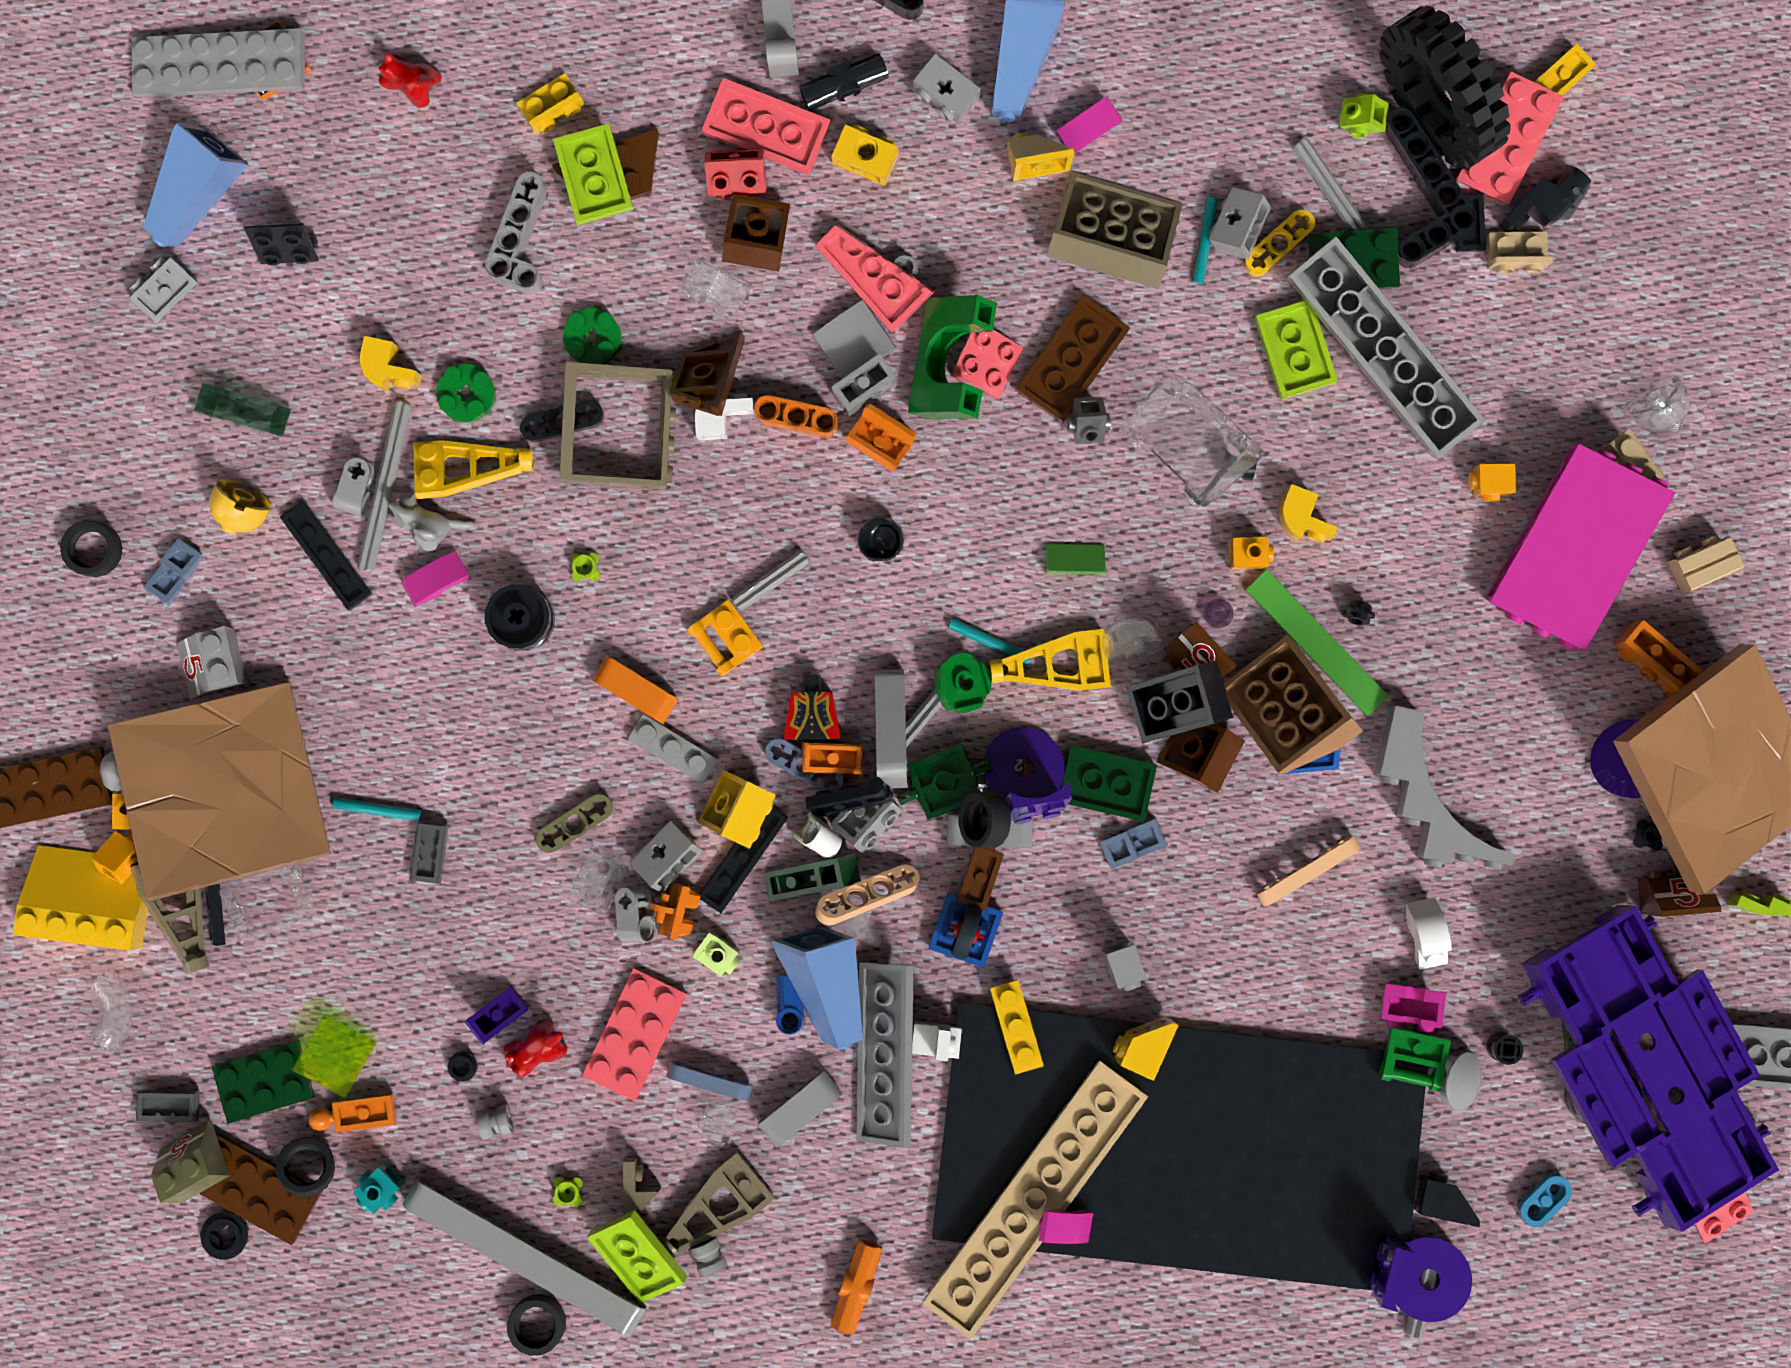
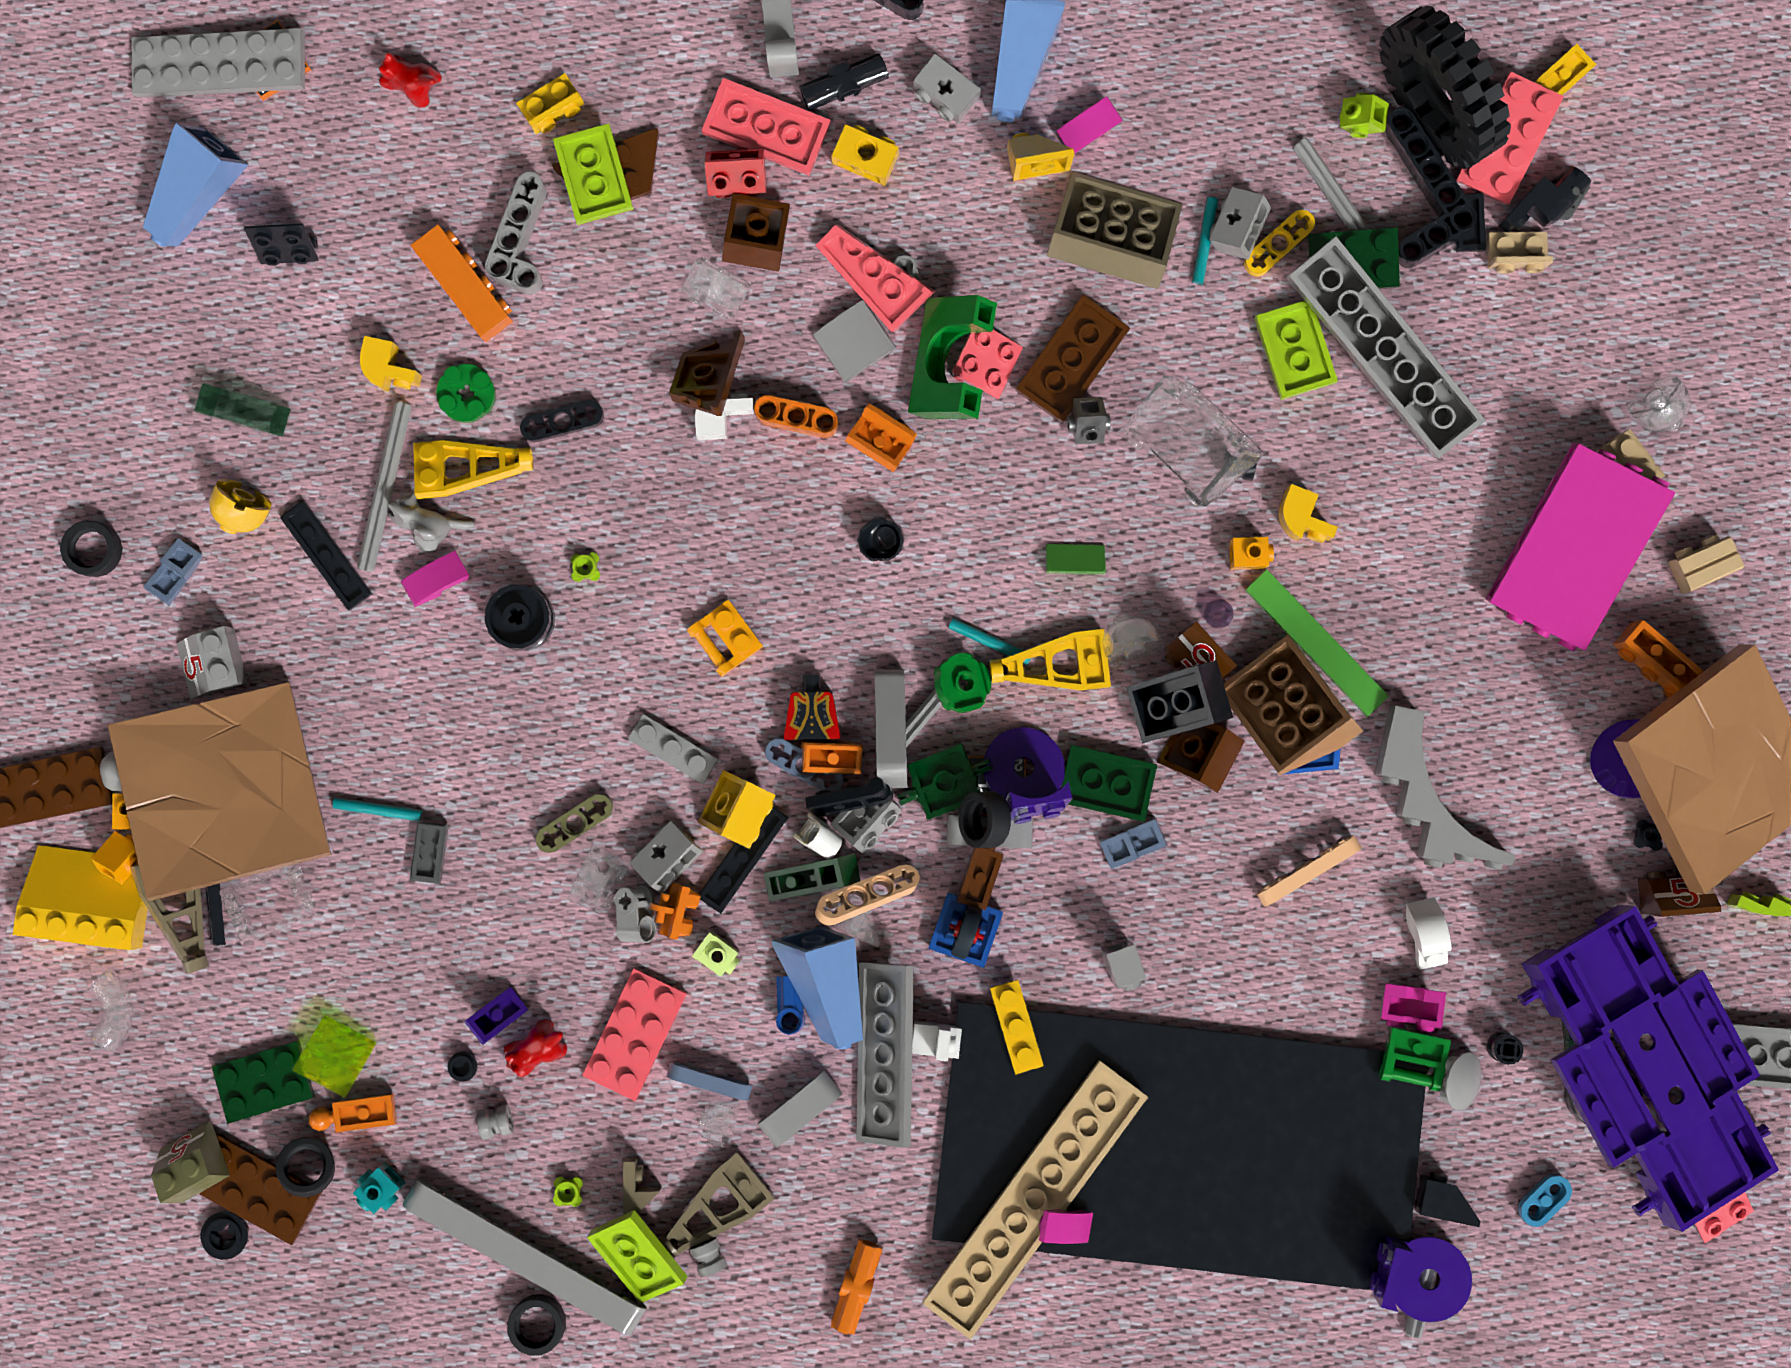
light grey bracket [129,255,198,323] -> none
dark grey plate [136,1090,200,1122] -> none
light grey piece [332,458,376,517] -> none
dark tan window [559,362,676,490] -> none
green plate [563,308,622,365] -> none
orange beam [591,655,679,724] -> none
light grey axle [732,550,809,611] -> none
light grey brick [831,353,896,417] -> none
yellow slope [1113,1016,1179,1081] -> none
black plate [1342,600,1375,626] -> none
light orange brick [1468,464,1516,502] -> none
none -> orange brick [410,224,513,342]

